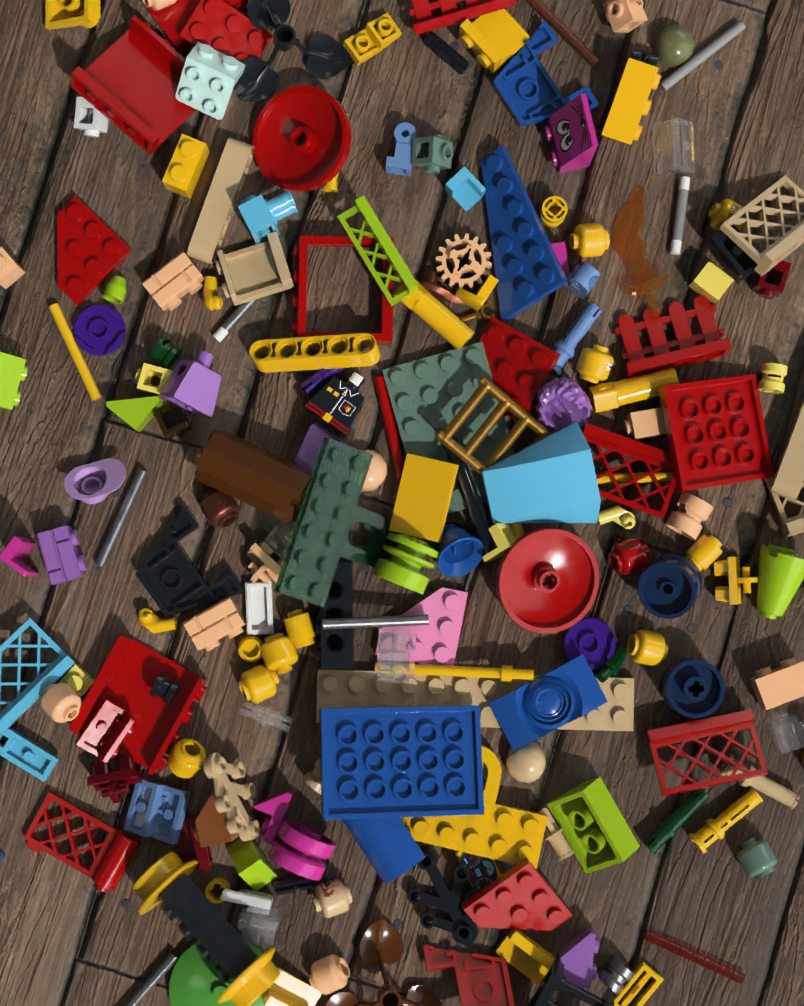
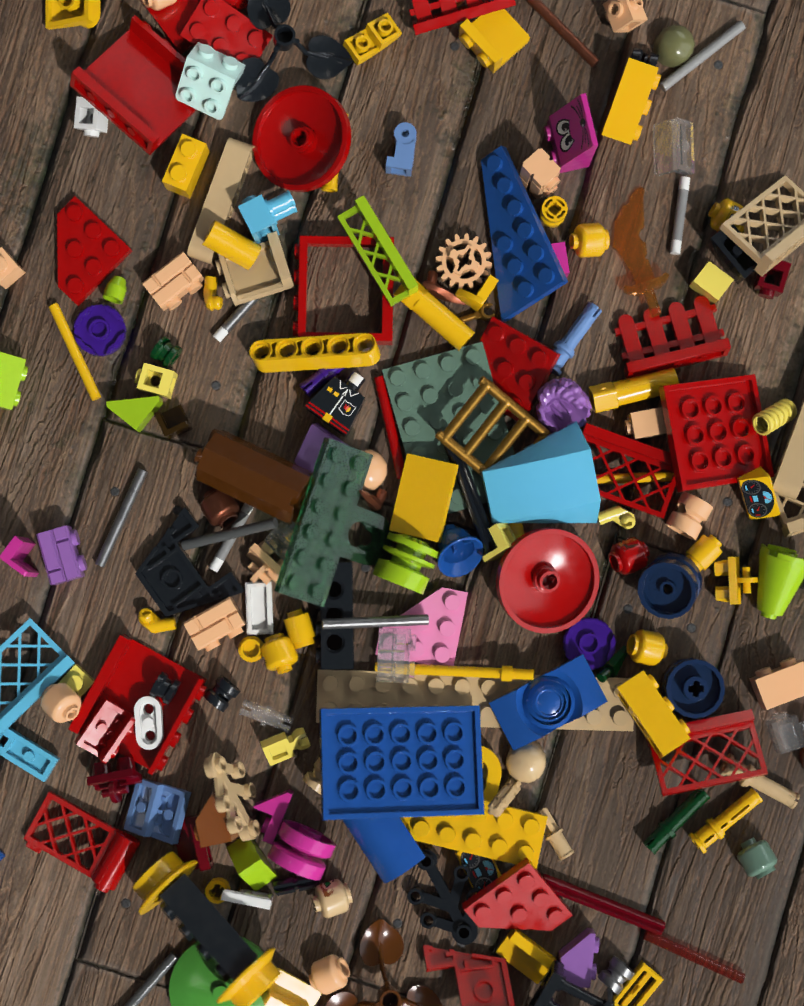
lavender piece [64,458,126,504] -> none
medium lavender torso [159,350,221,417] -> none
yellow head [167,739,206,778] -> none
yellow head [238,664,279,704] -> none
clear brick [238,905,283,946] -> none
sand green brick [411,134,453,174] -> none
black axle [425,32,469,75] -> none
medium azure panel [445,166,486,212] -> none
blue wing [493,21,600,127] -> none
lime slope [547,776,640,874] -> none
medium blue leg [564,261,601,300] -> none
yellow head [576,344,614,384] -> none
light yellow wheel [758,363,788,394] -> none
none -> white plate [134,696,164,750]
none -> dark grey bar [181,518,278,550]
none -> yellow brick [202,220,262,270]
none -> black wheel [203,675,241,712]
none -> light grey bar [208,503,254,573]
none -> light yellow plate [260,727,311,766]
none -> copper bar [359,489,388,511]
none -> tan axle [487,778,521,817]
none -> light nougat brick [519,148,561,199]
none -> dark red axle [542,874,666,935]
none -> yellow brick [615,670,690,759]
none -> slope [737,466,780,520]
none -> light yellow piece [752,398,797,436]

